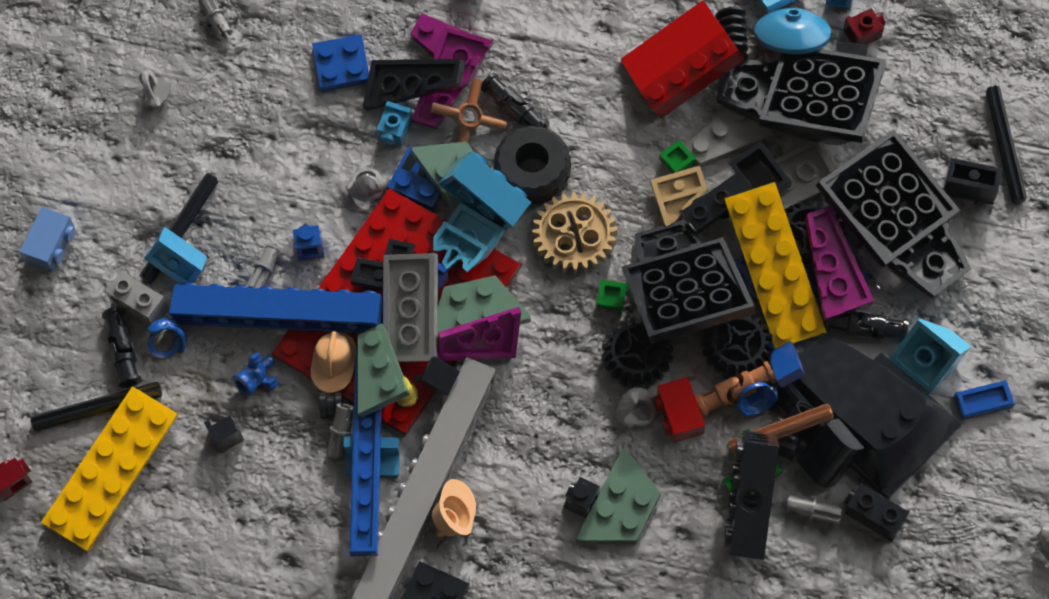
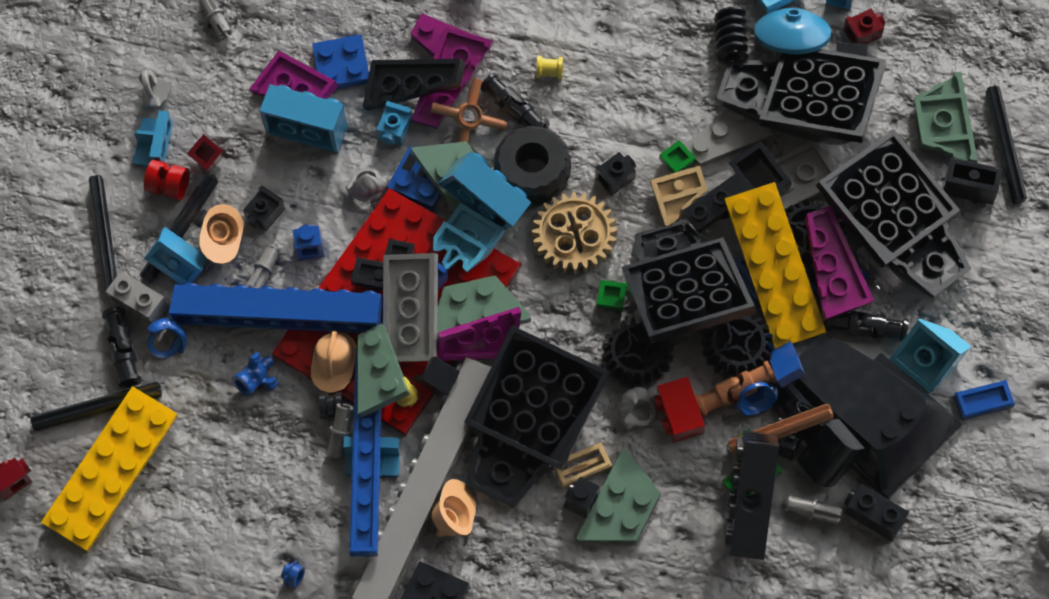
medium blue brick [19,207,75,272] -> none
black panel [203,415,244,453] -> none
red slope [621,0,745,119] -> none
none -> black axle [88,175,117,294]
none -> dark azure panel [133,111,173,167]
none -> red wheel [143,160,190,201]
none -> dark red brick [187,134,224,172]
none -> light nougat piece [199,204,244,264]
none -> black brick [243,185,285,232]
none -> magenta wing [249,50,338,99]
none -> dark azure brick [259,84,348,153]
none -> blue plate [281,561,305,588]
none -> black wedge [464,325,610,508]
none -> light yellow bush [536,56,563,80]
none -> tan tile [552,442,612,489]
none -> black brick [595,152,636,196]
none -> sand green wing [913,72,978,163]

